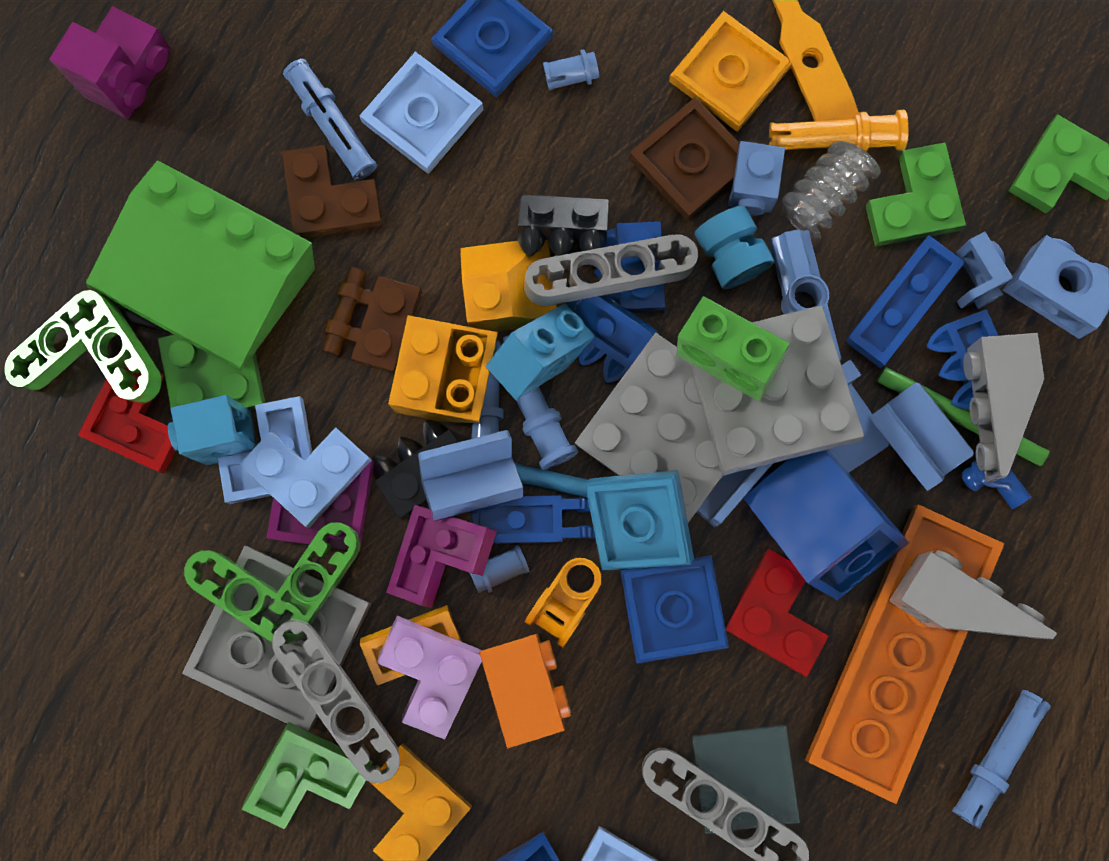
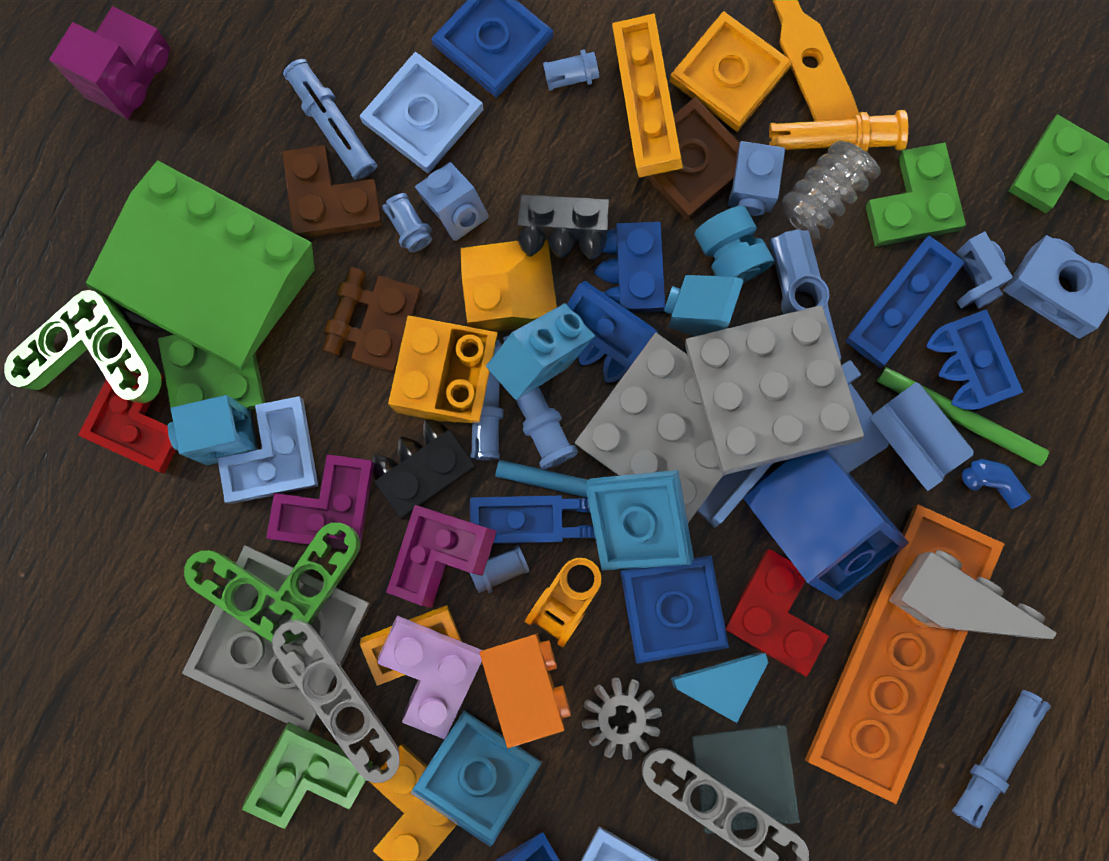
light blue plate [239,427,372,528] -> none
medium blue panel [418,430,523,521] -> none
light grey beam [524,235,698,306] -> none
bright green brick [676,296,790,402] -> none
light grey slope [963,333,1045,483] -> none
none -> medium blue pin [382,193,432,253]
none -> dark azure tile [411,710,542,847]
none -> medium blue bracket [415,162,489,241]
none -> light grey gear [582,677,662,760]
none -> light orange plate [612,13,683,178]
none -> dark azure slope [664,275,744,336]
none -> dark azure slope [671,652,768,723]

